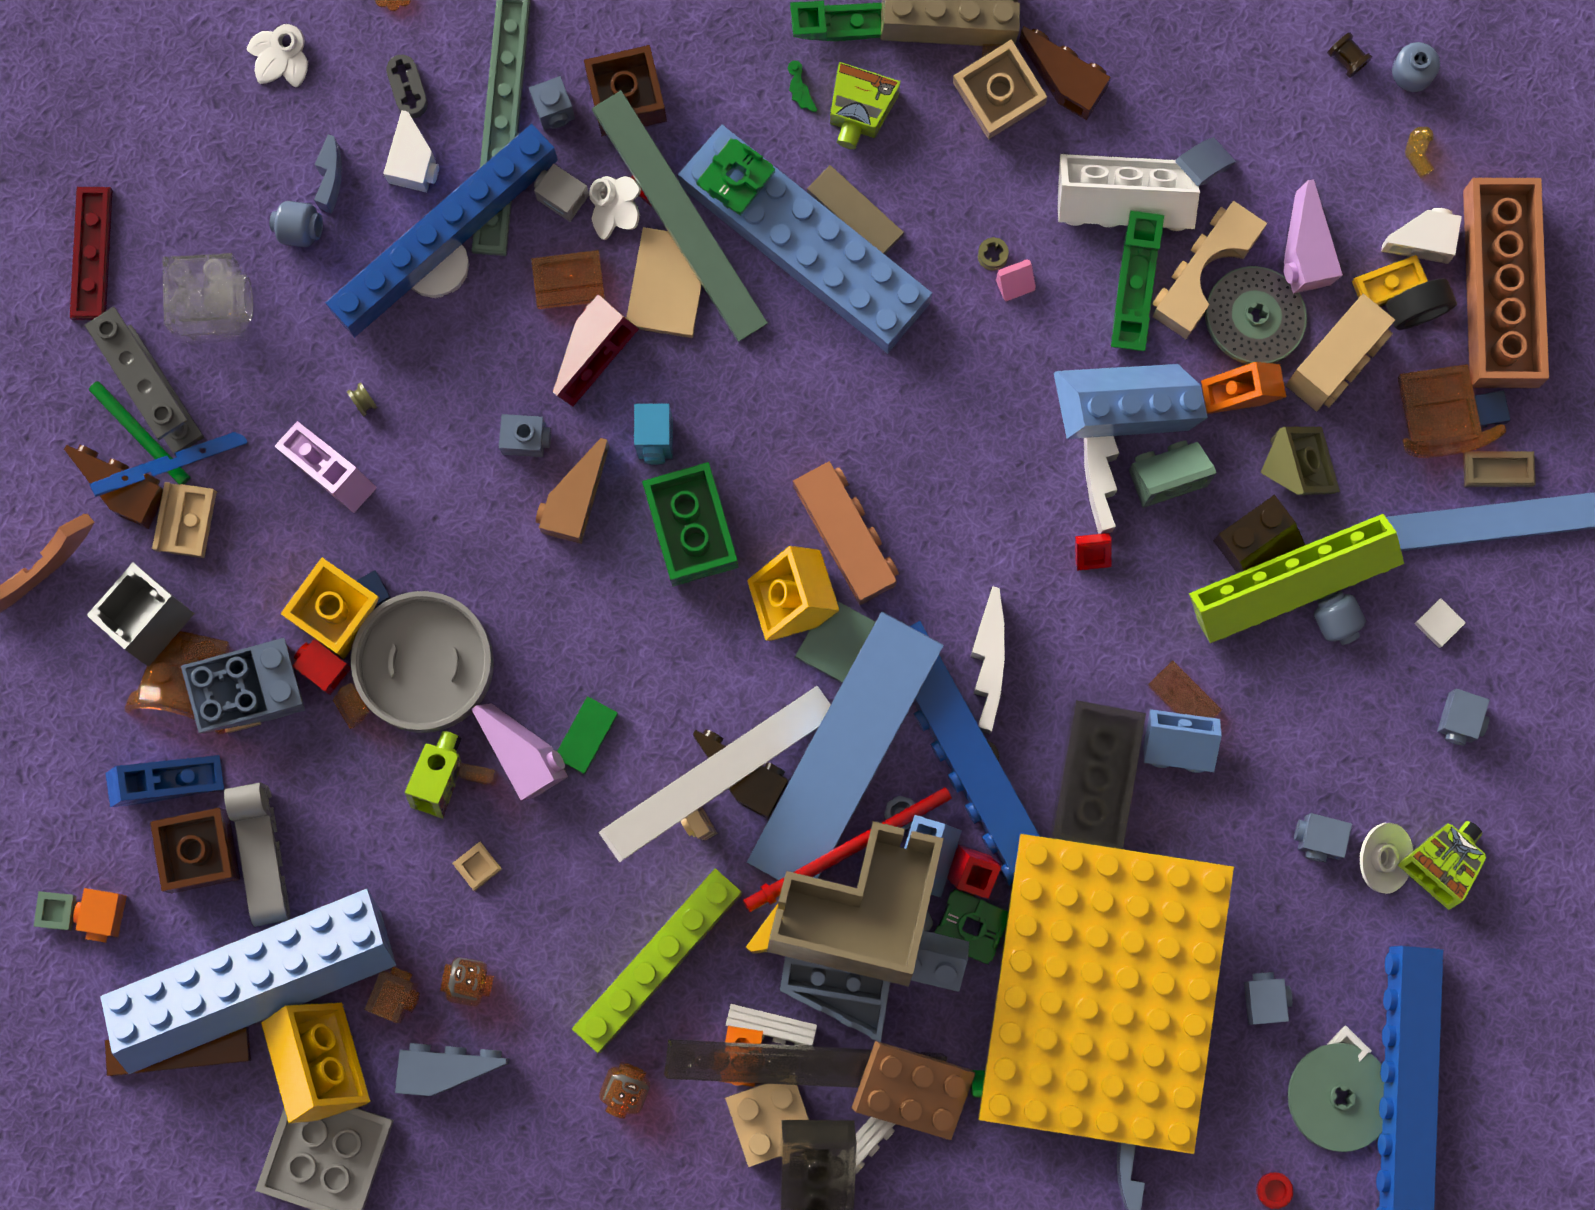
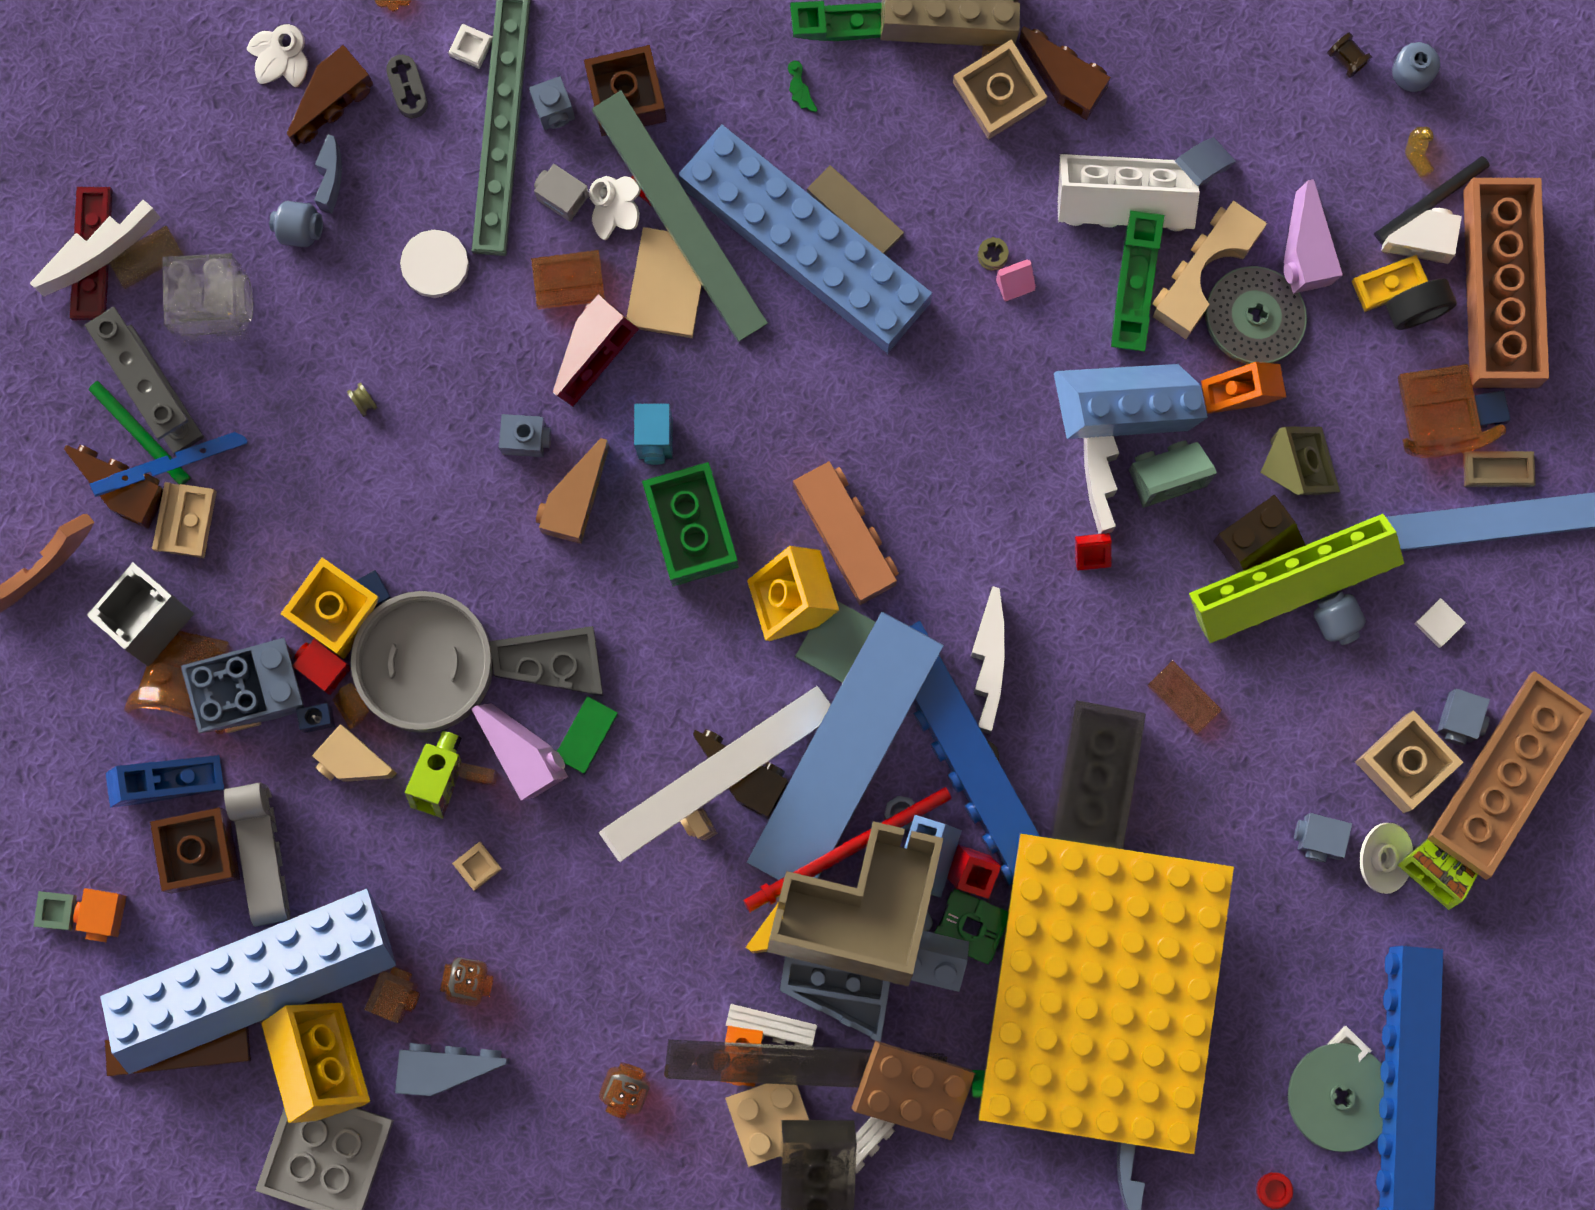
lavender slope [275,421,377,513] -> none
blue brick [325,123,558,338] -> none
white slope [383,110,439,193] -> none
lime brick [572,868,742,1053] -> none
green piece [696,138,775,216] -> none
lime torso [830,62,901,149] -> none
medium blue brick [1143,709,1222,773] -> none
sand blue brick [1244,972,1293,1025] -> none
tan brick [1285,293,1395,412] -> none
none -> white slope [30,200,161,296]
none -> tile [109,226,184,289]
none -> reddish brown slope [286,45,373,147]
none -> dark blue piece [296,703,336,733]
none -> tan slope [312,724,397,782]
none -> white tile [448,24,493,69]
none -> dark grey wing [490,626,603,696]
none -> tan brick [1355,710,1463,814]
none -> black bar [1374,156,1490,244]
none -> medium nougat plate [1427,671,1593,880]

